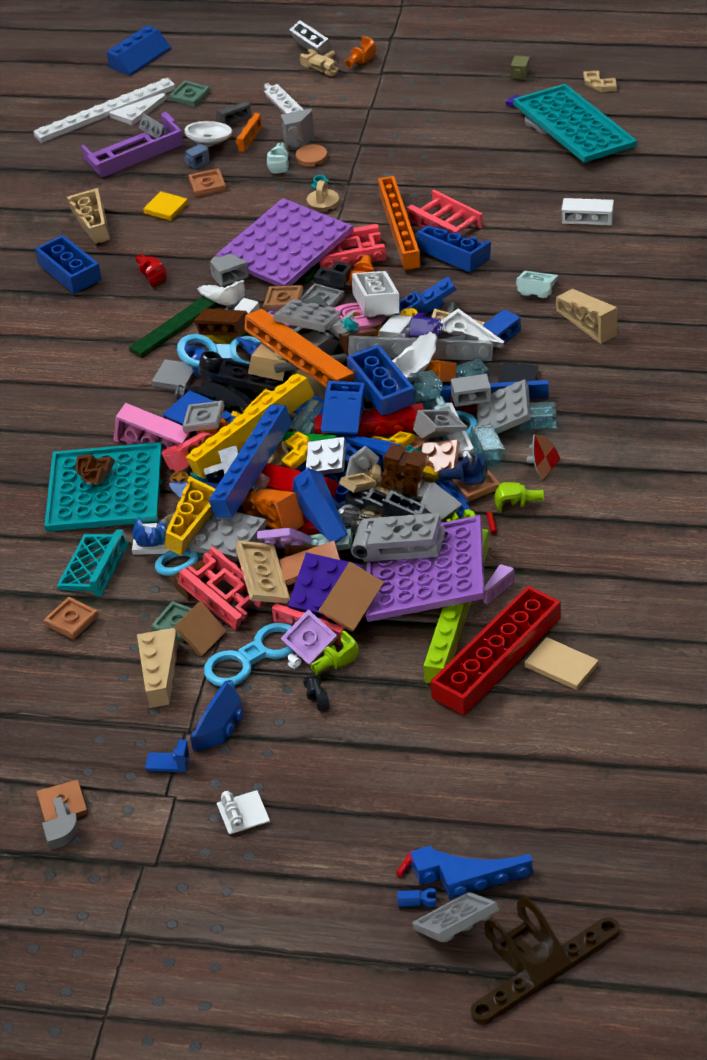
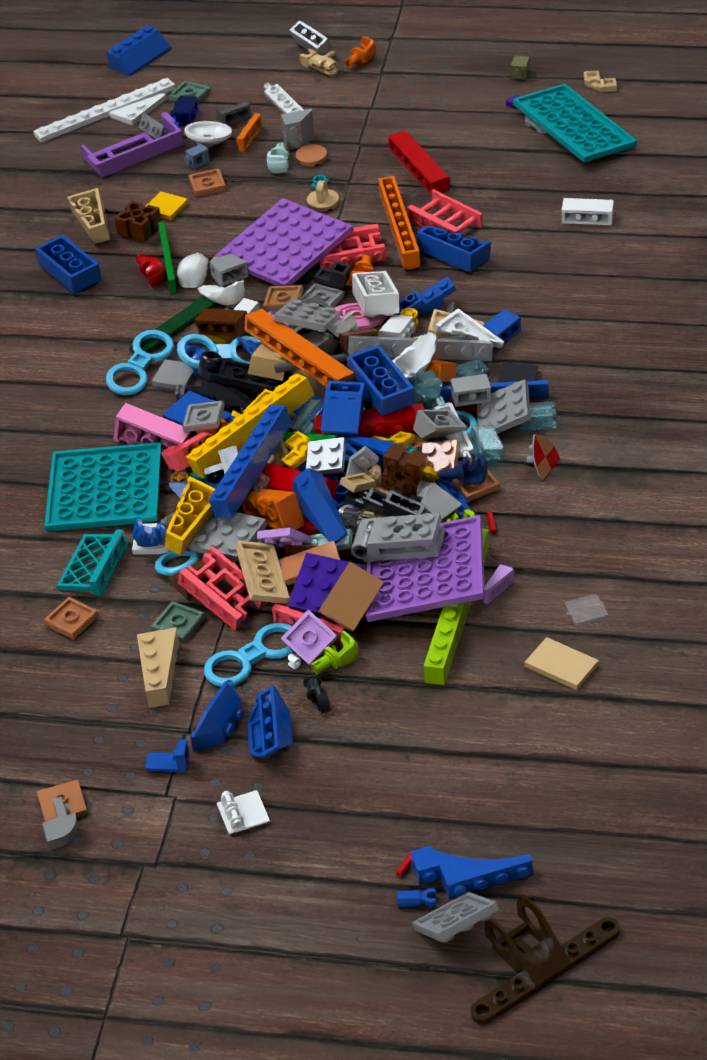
reddish brown brick [76,454,115,485] -> none
medium nougat tile [174,601,227,657] -> none
teal plate [341,317,359,333] -> none
dark purple bracket [410,312,444,338] -> none
red brick [430,586,561,716] -> none
lime piece [494,482,544,512] -> none
light aqua slope [516,271,558,298] -> none
tan wedge [556,289,618,344] -> none
none -> medium azure bar [106,330,174,395]
none -> reddish brown brick [114,200,161,241]
none -> green tile [158,222,177,294]
none -> clear blue brick [170,96,199,126]
none -> white hair [177,253,208,288]
none -> blue wedge [248,685,293,758]
none -> red brick [388,130,450,196]
none -> clear piece [564,593,609,627]

